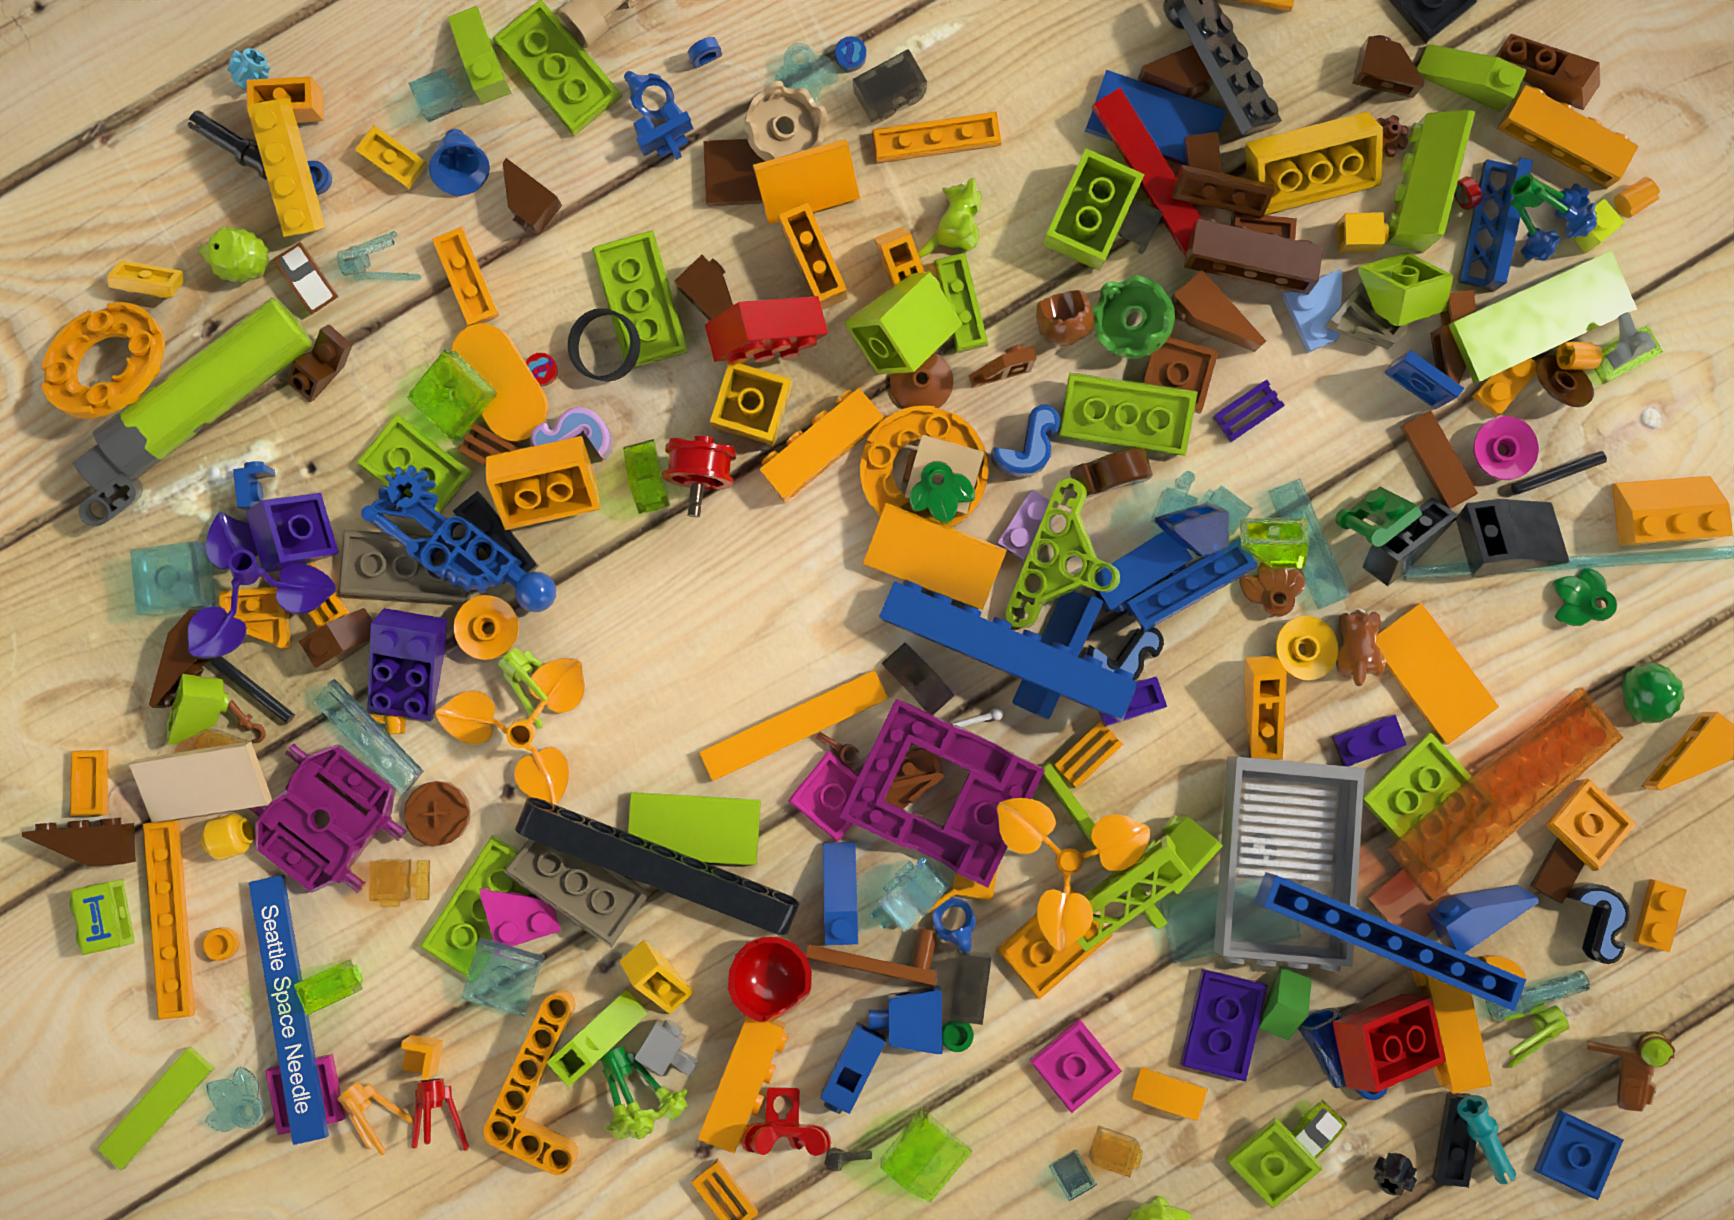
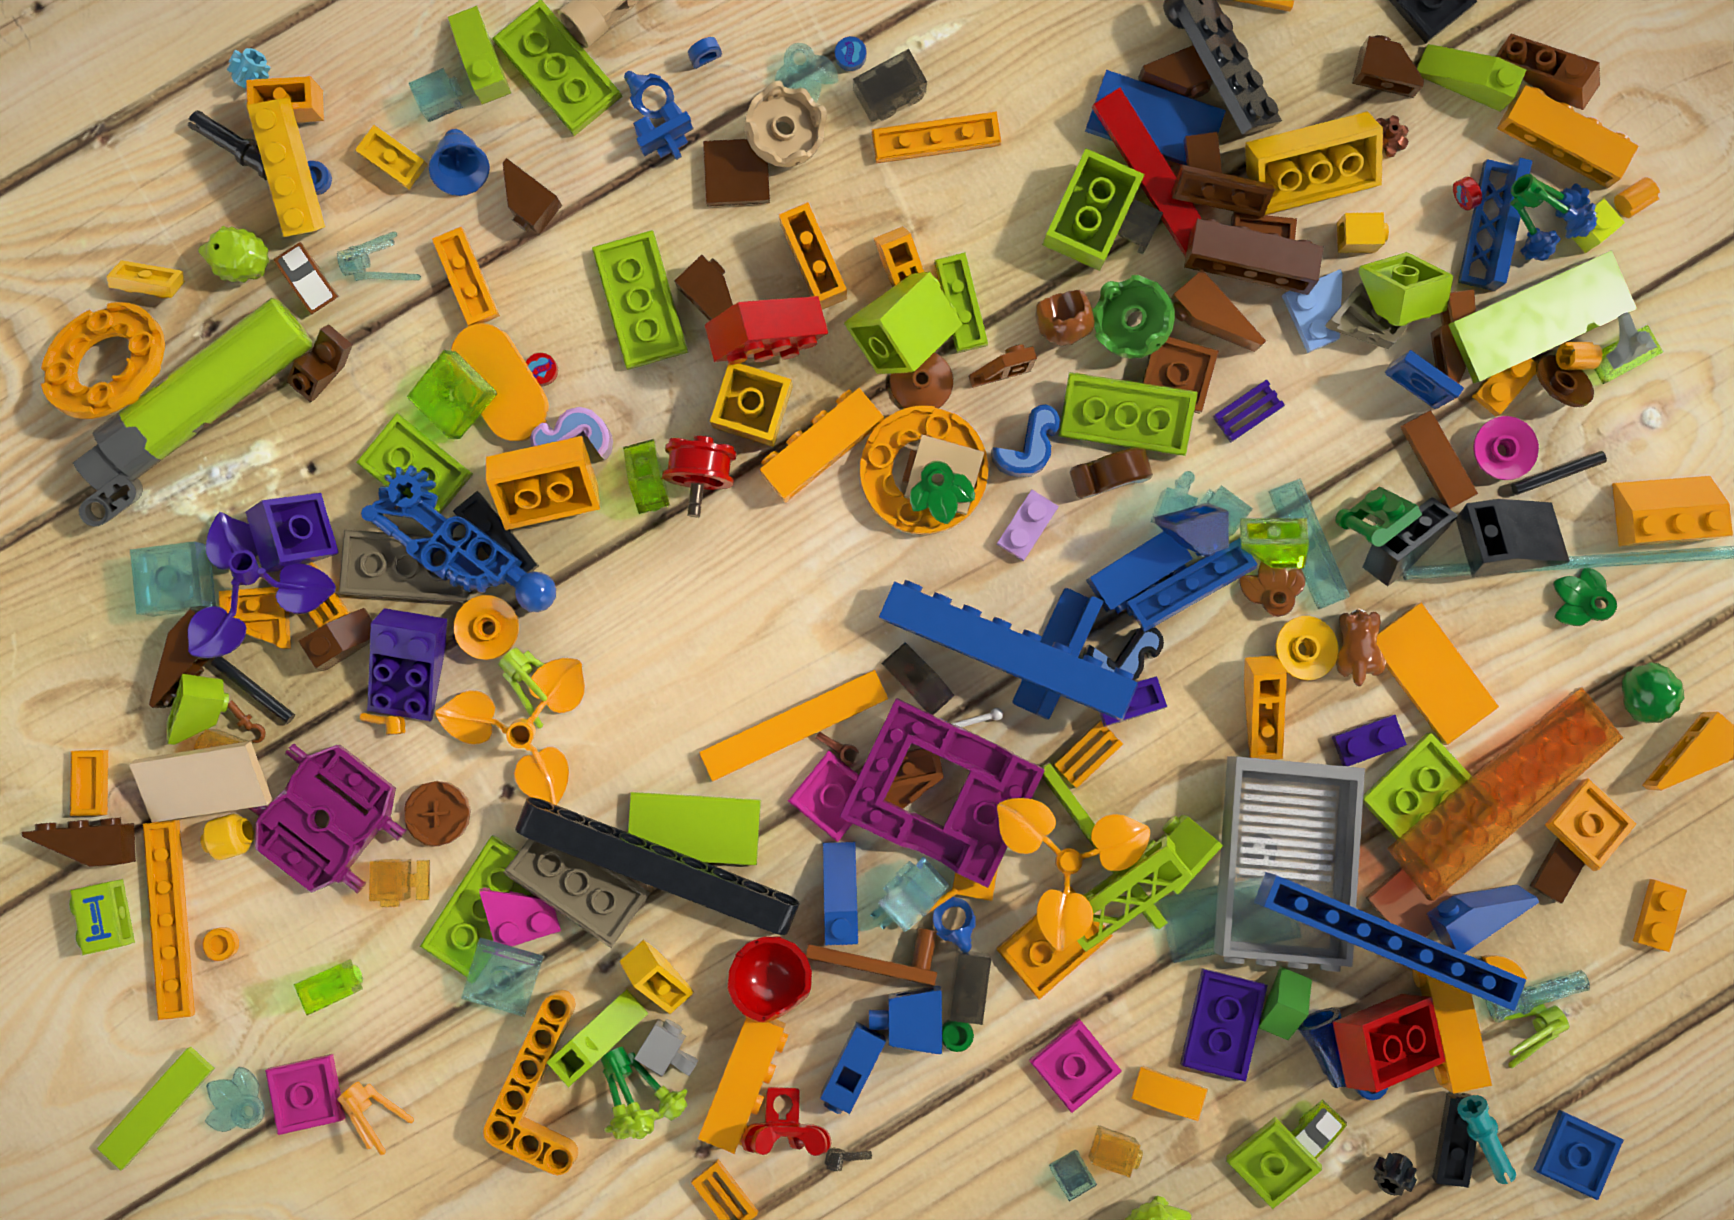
blue bracket [233,461,276,511] -> none
blue tile [249,875,329,1145] -> none
clear light blue tile [313,679,424,794] -> none
light orange panel [401,1035,443,1080] -> none
red plant [411,1078,469,1151] -> none
dark orange tile [457,422,519,466] -> none
black tyre [568,308,641,382] -> none
light orange tile [753,139,860,225] -> none
light orange tile [862,503,1007,610] -> none
clear neon green slope [880,1108,972,1203] -> none
lime animal [917,178,981,258] -> none
lime beam [1005,478,1120,629] -> none
lime slope [1387,110,1475,253] -> none
black animal [1566,882,1630,964] -> none
dark orange piece [1587,1031,1675,1112] -> none

